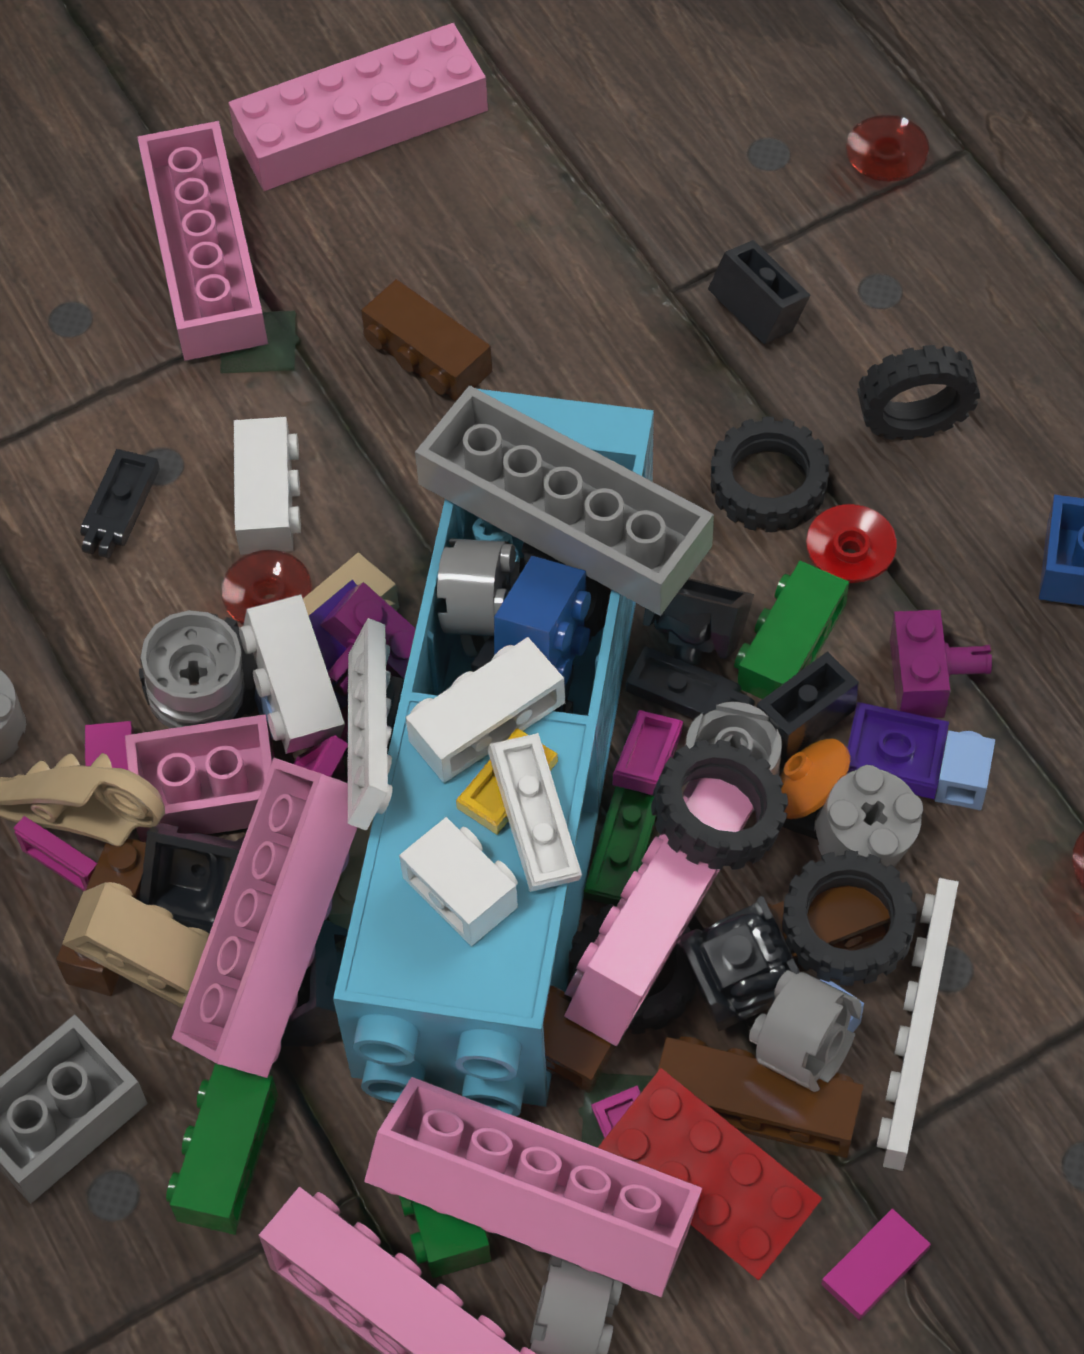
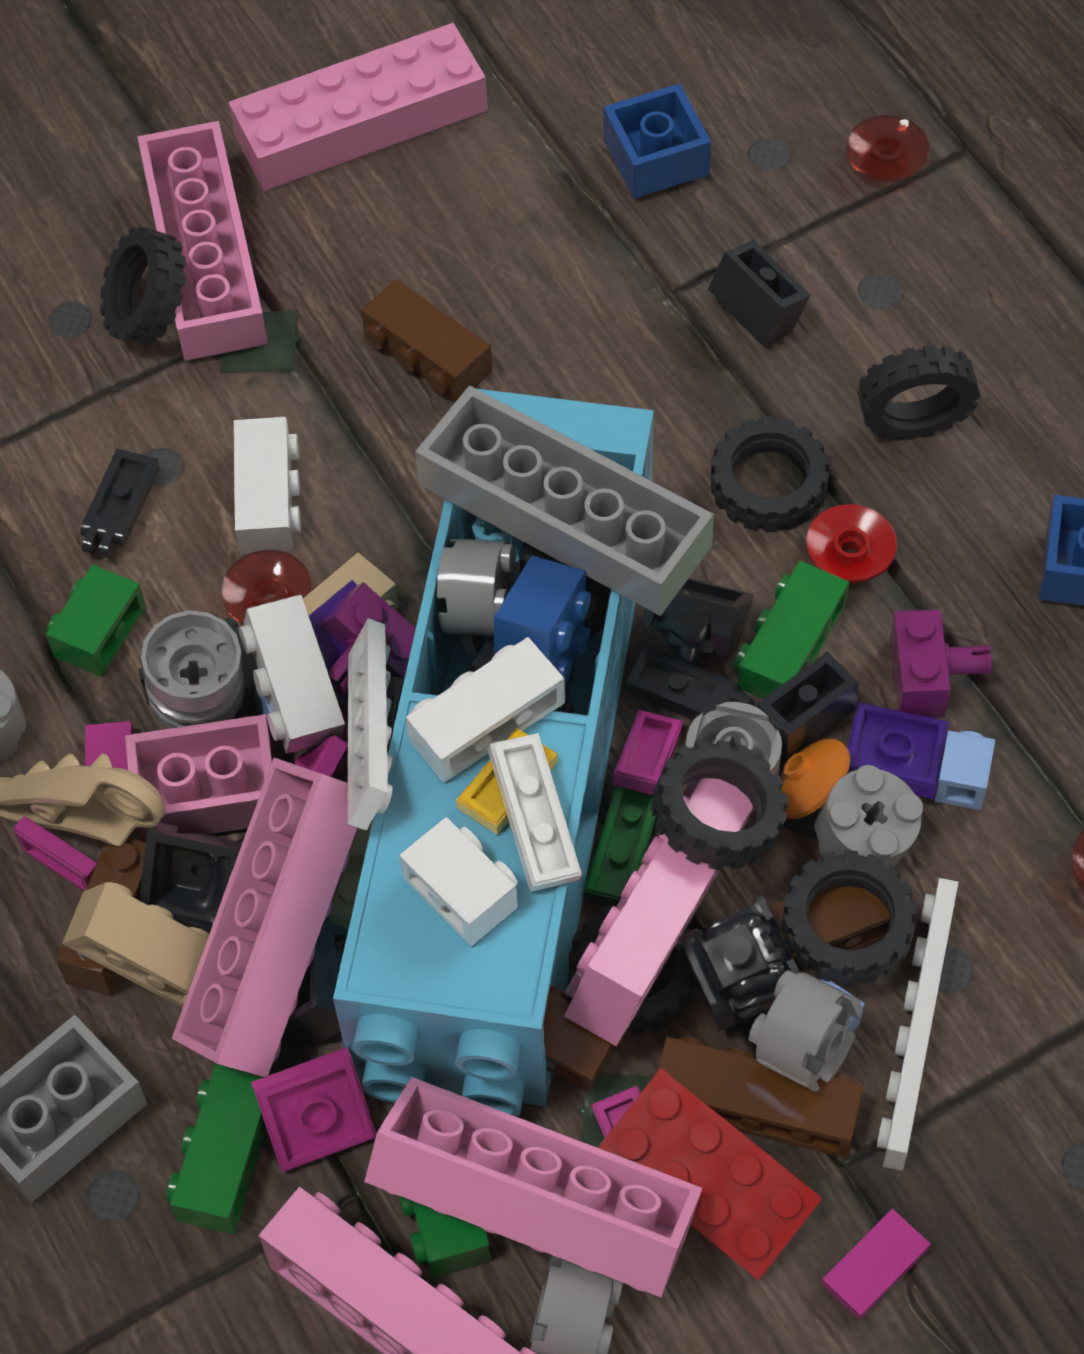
none -> green brick [46,564,146,677]
none -> black tyre [100,227,186,345]
none -> dark pink tile [251,1047,376,1173]
none -> blue brick [603,83,711,199]

